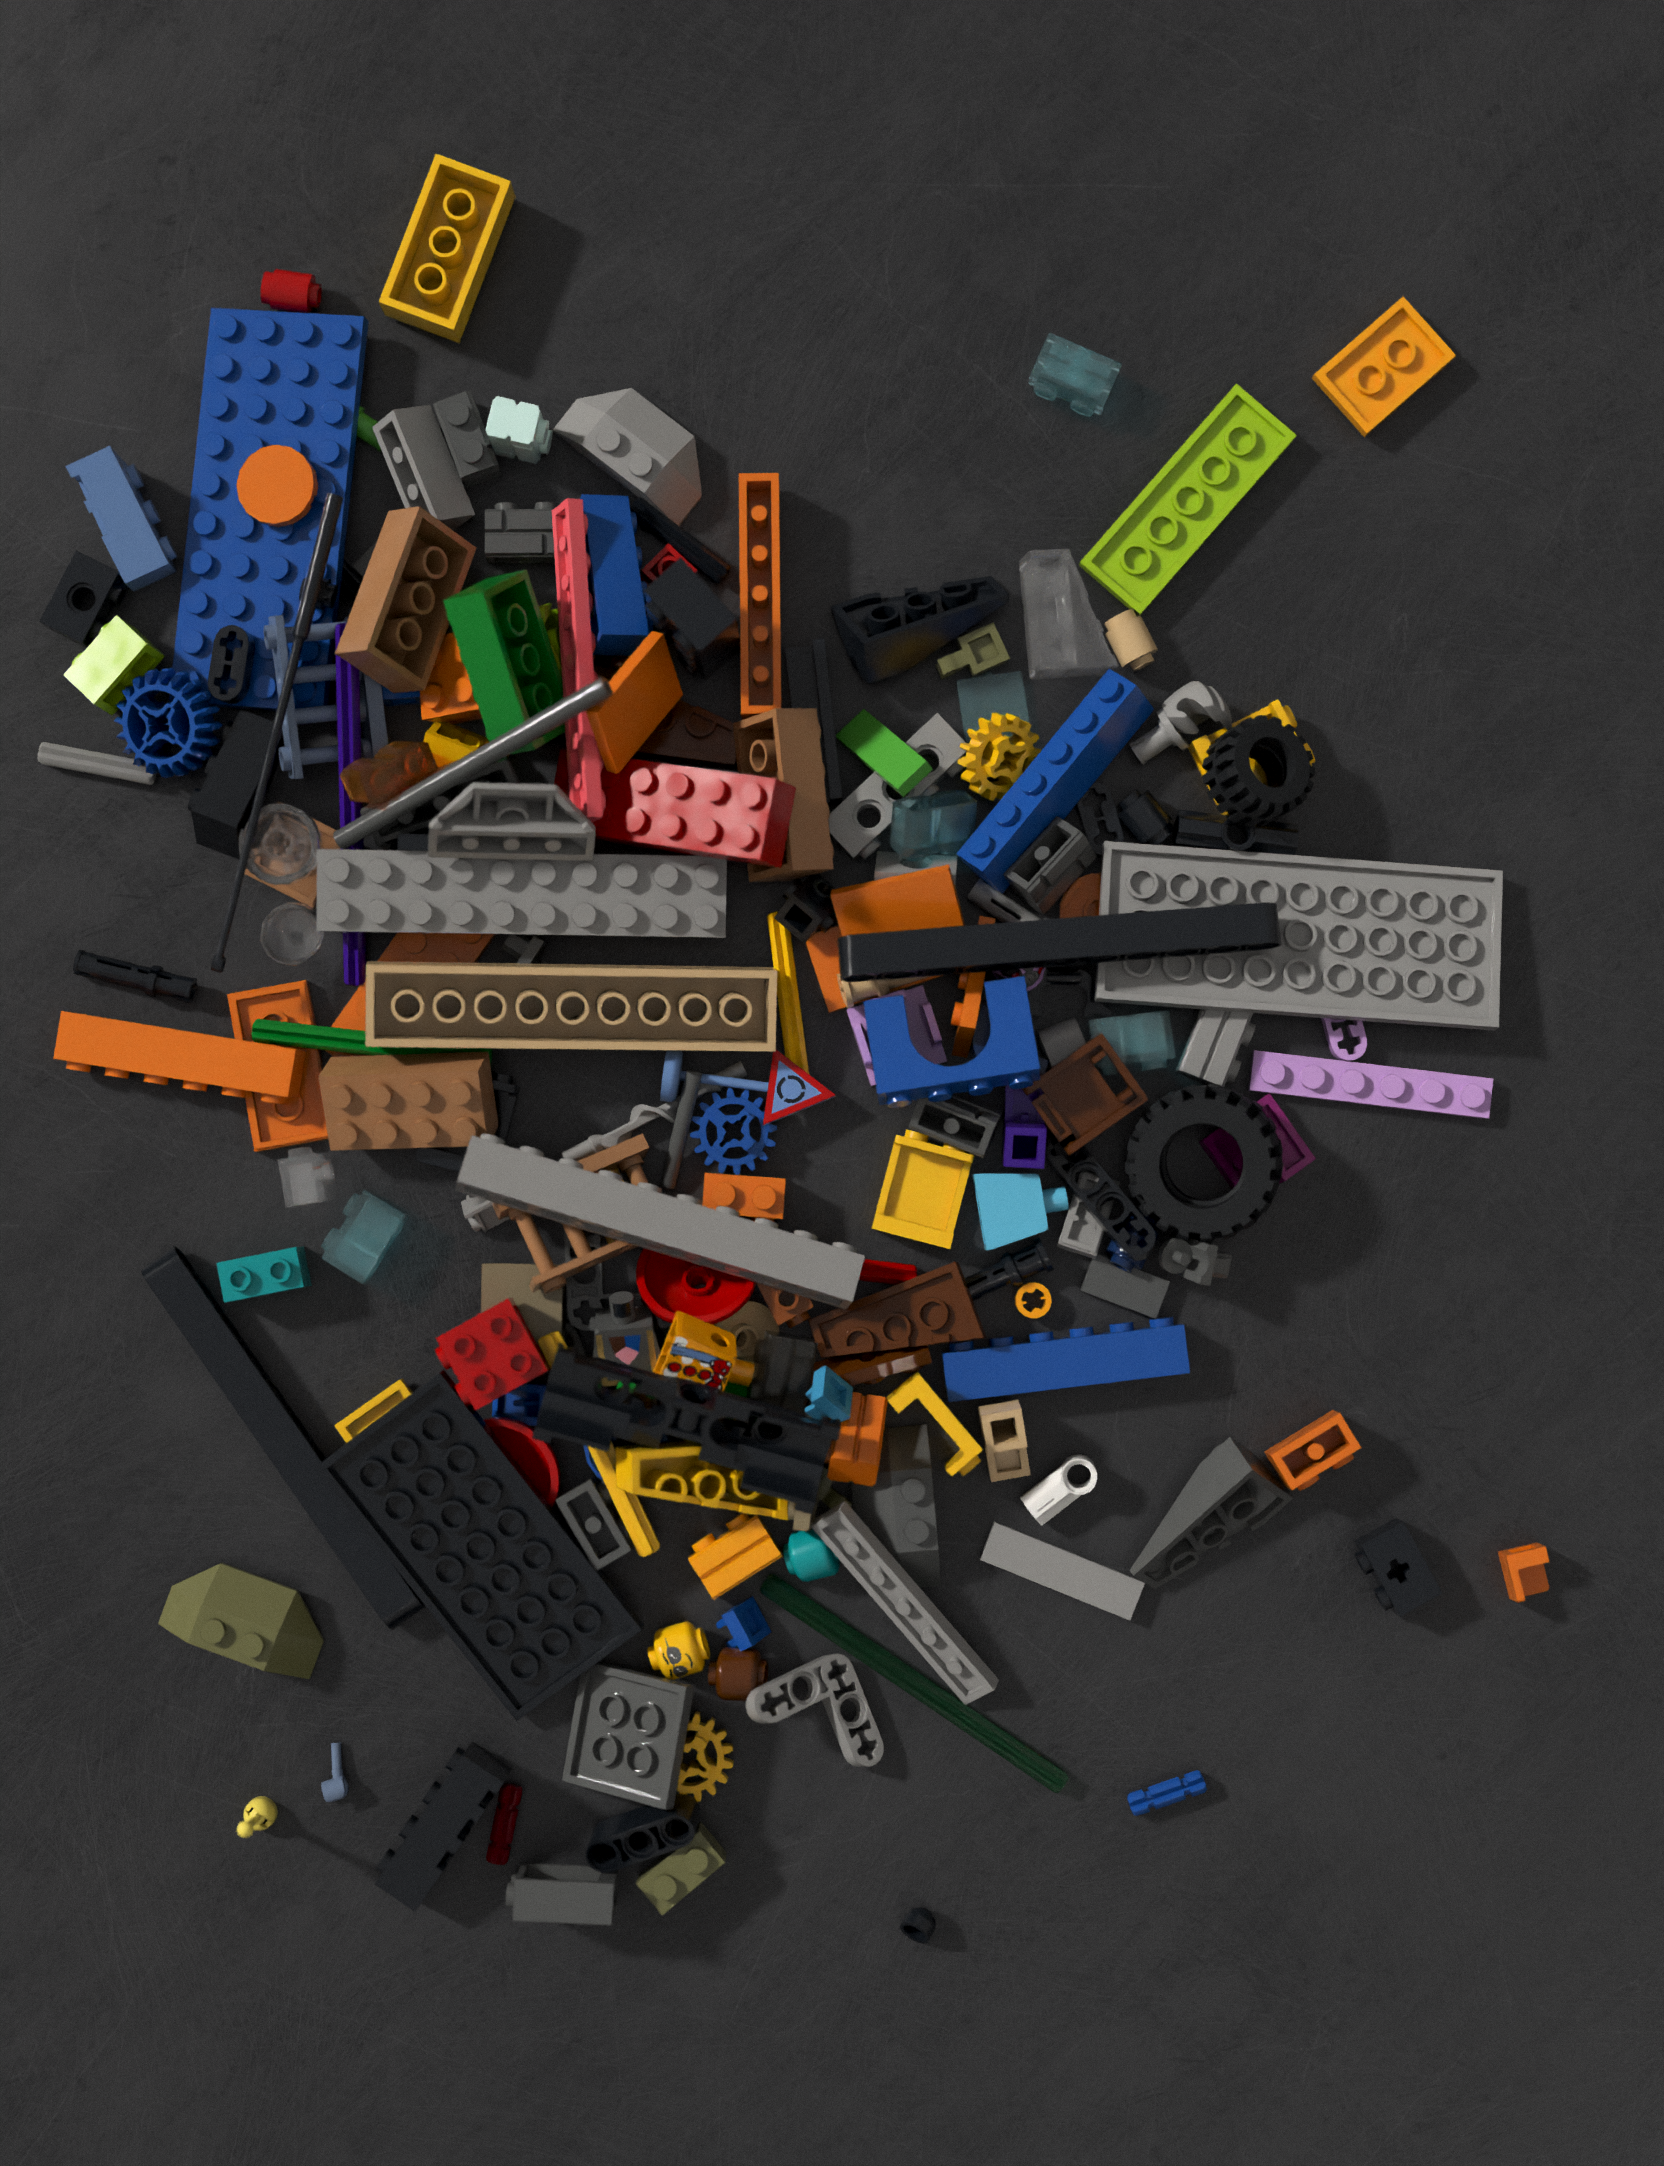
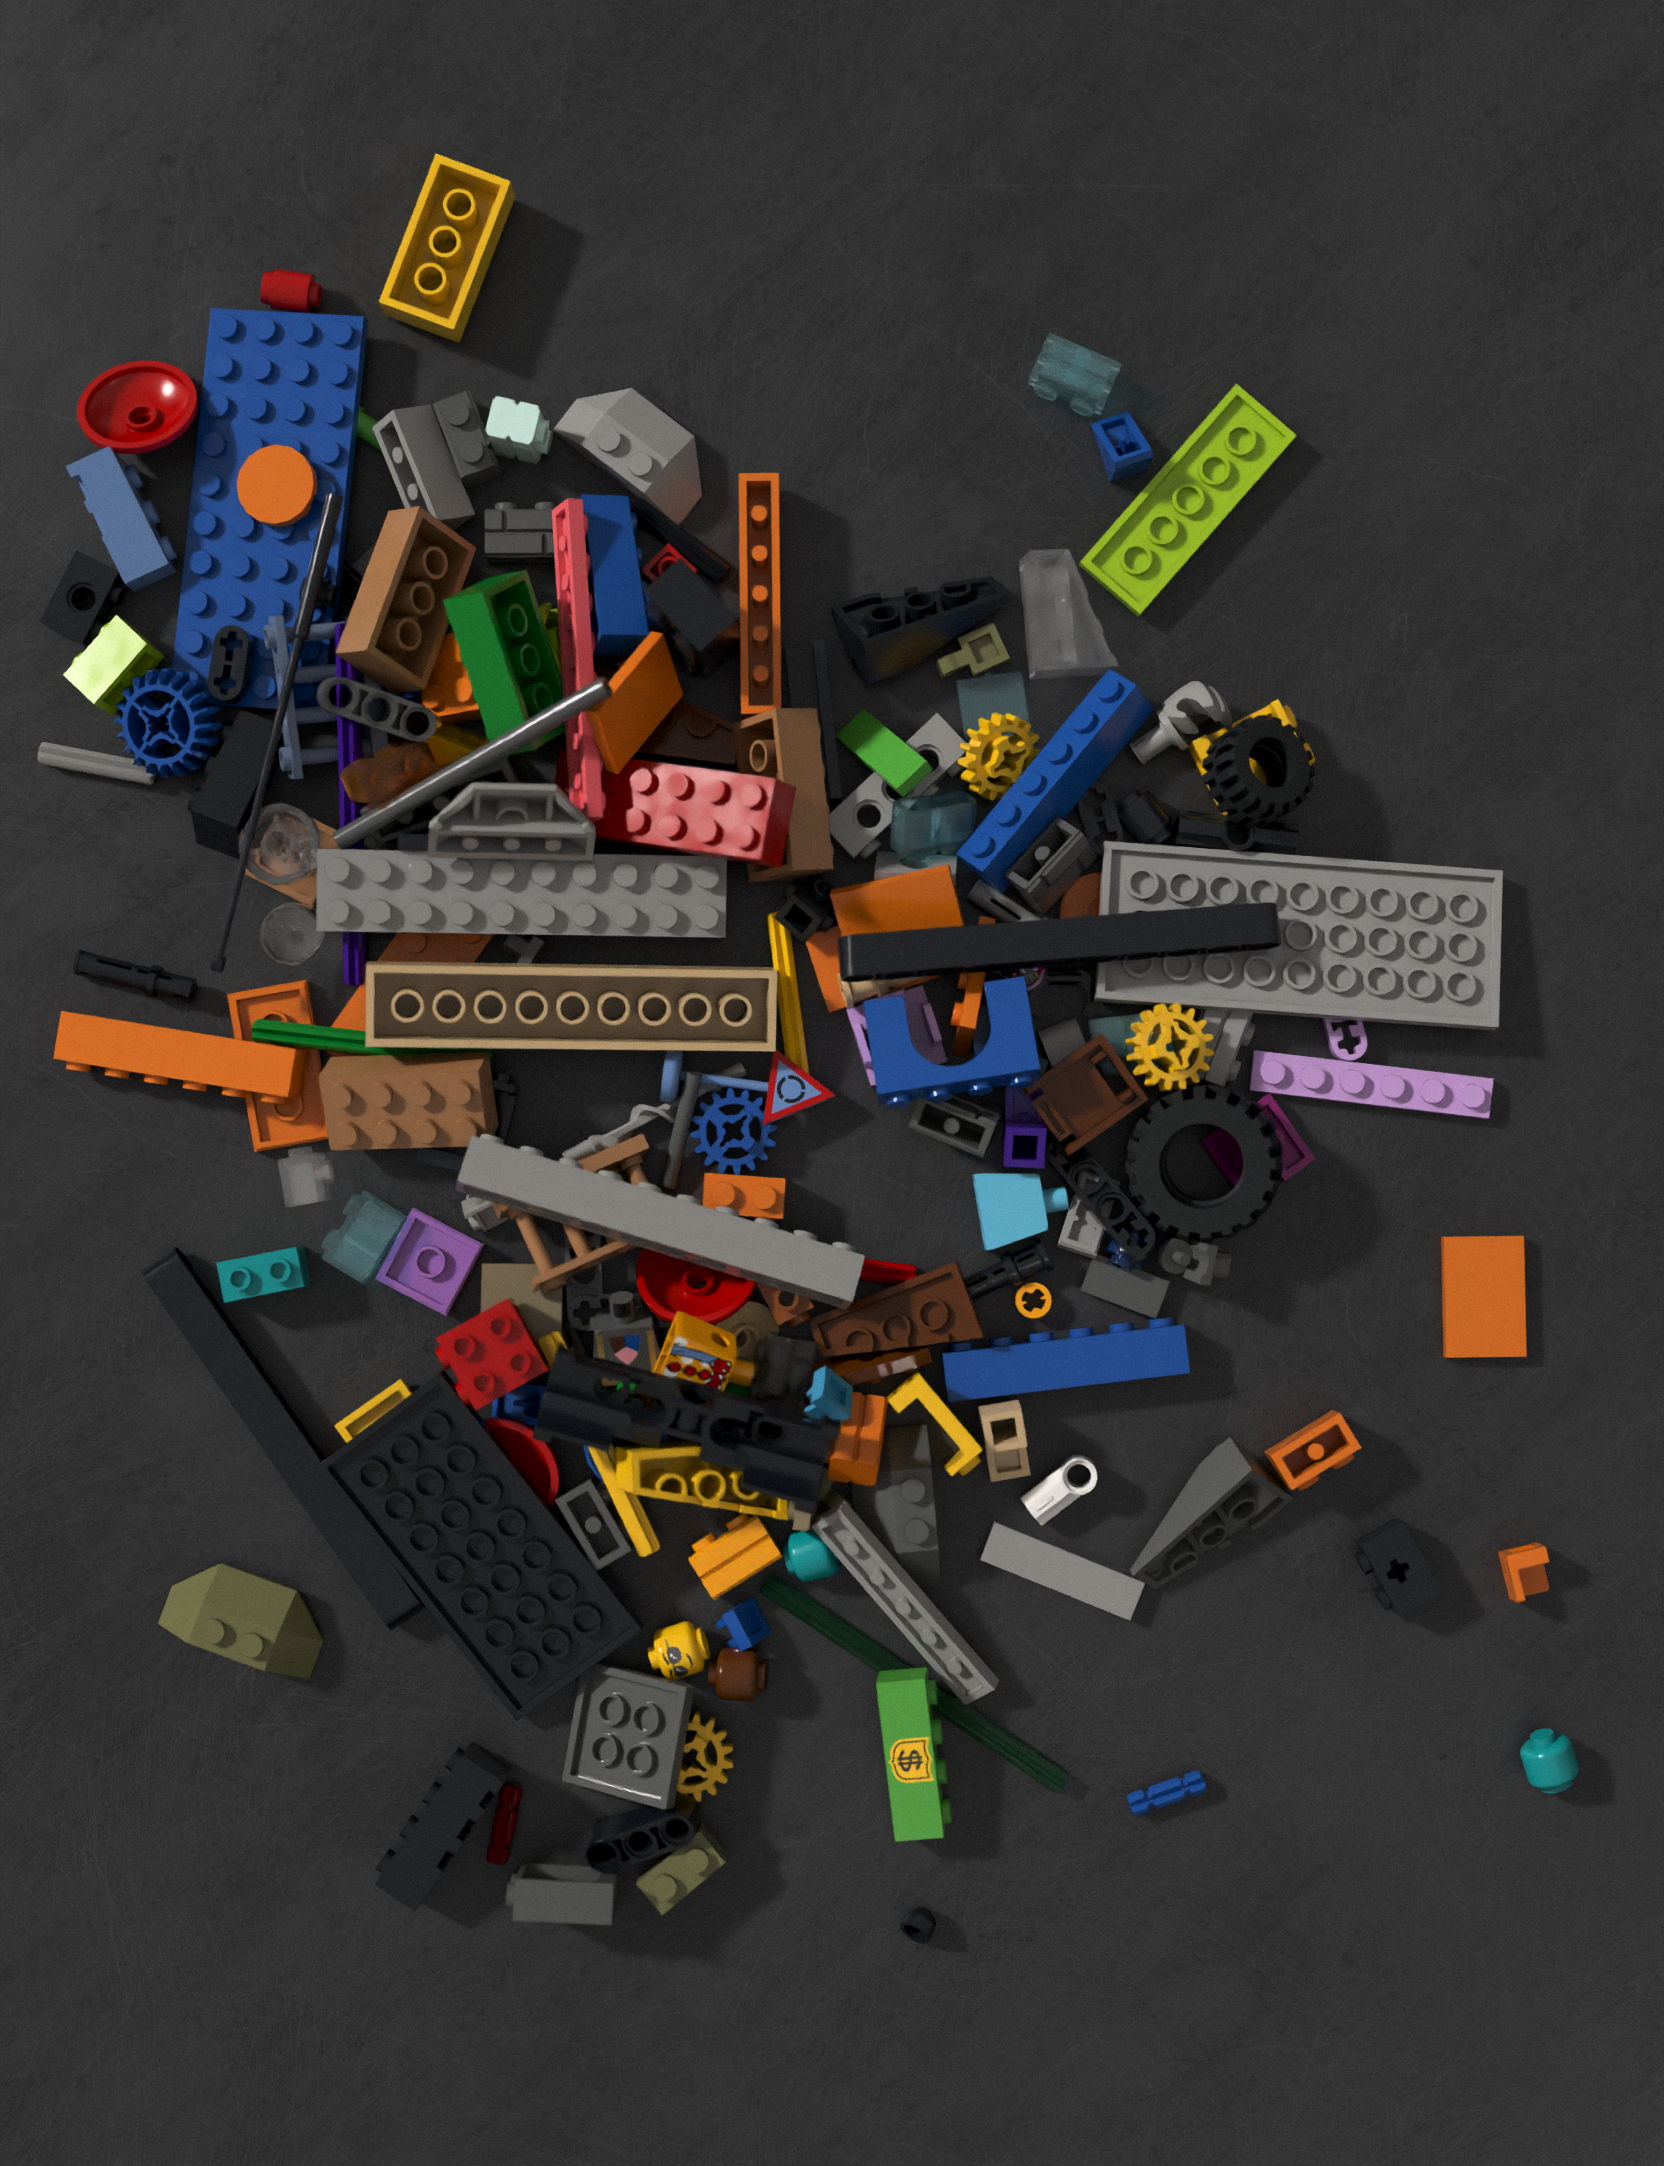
light yellow hinge [237,1796,278,1838] -> none
sand blue hand [321,1743,349,1802] -> none
light grey beam [746,1653,884,1767] -> none
yellow panel [871,1129,975,1249] -> none
tan brick [1104,609,1158,672] -> none
light orange plate [1312,296,1456,437] -> none
none -> red dish [77,360,198,454]
none -> dark grey beam [317,677,437,742]
none -> medium lavender plate [375,1207,485,1316]
none -> bright green brick [876,1667,952,1842]
none -> blue slope [1091,411,1153,483]
none -> yellow gear [1125,1003,1214,1092]
none -> orange tile [1441,1236,1527,1358]
none -> teal head [1520,1728,1579,1793]

